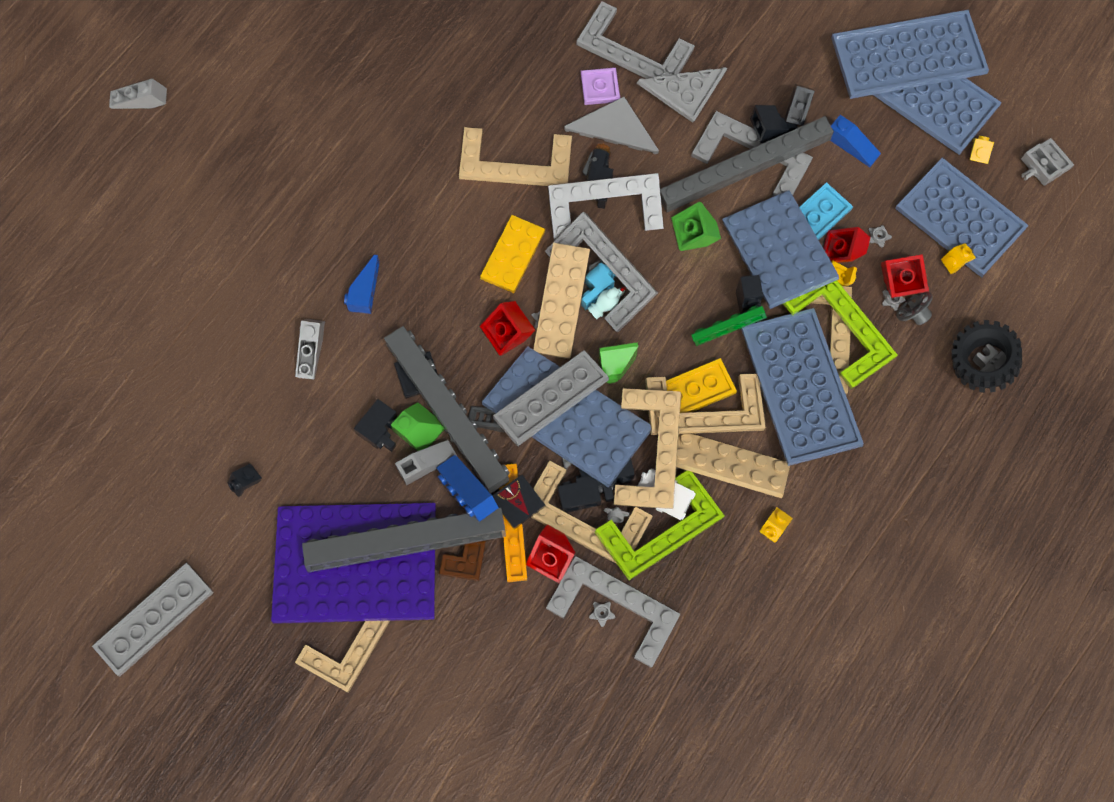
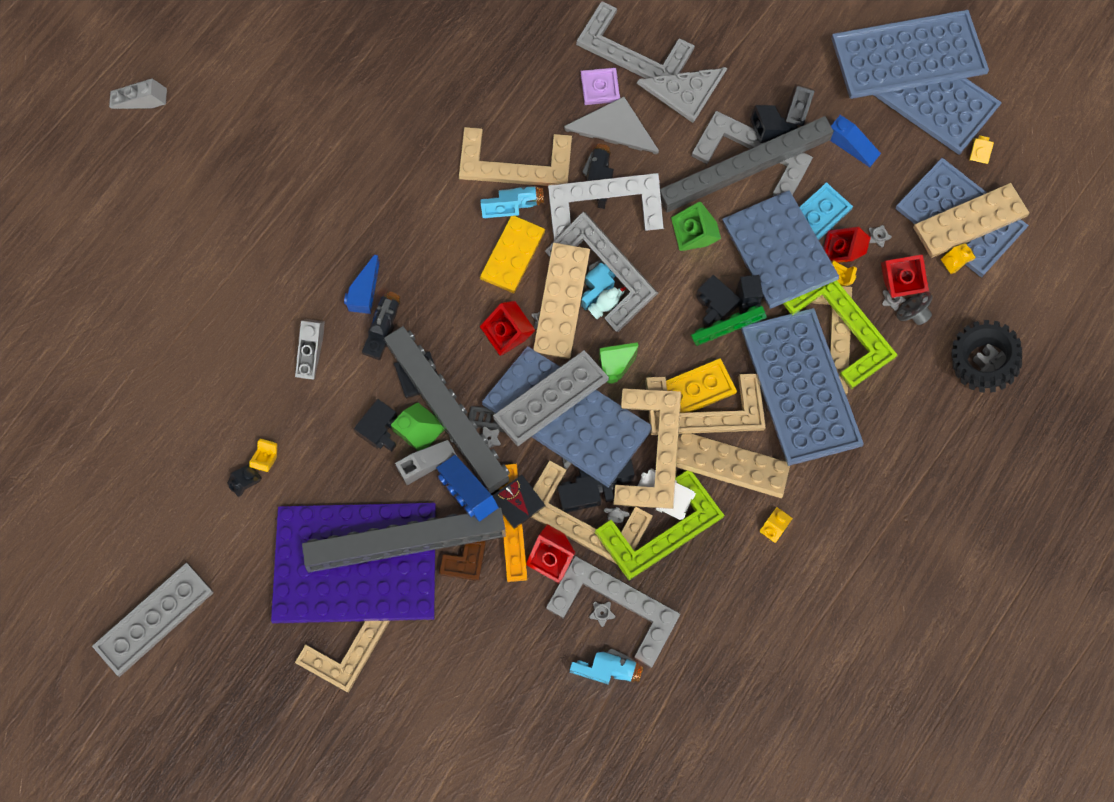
light grey plate [1021,138,1074,186] -> none
none -> yellow bracket [250,439,277,472]
none -> black plate [362,291,400,360]
none -> medium azure plate [481,186,544,218]
none -> light grey plate [483,427,501,449]
none -> medium azure plate [570,649,644,684]
none -> black hinge [696,275,741,327]
none -> tan plate [913,183,1029,258]

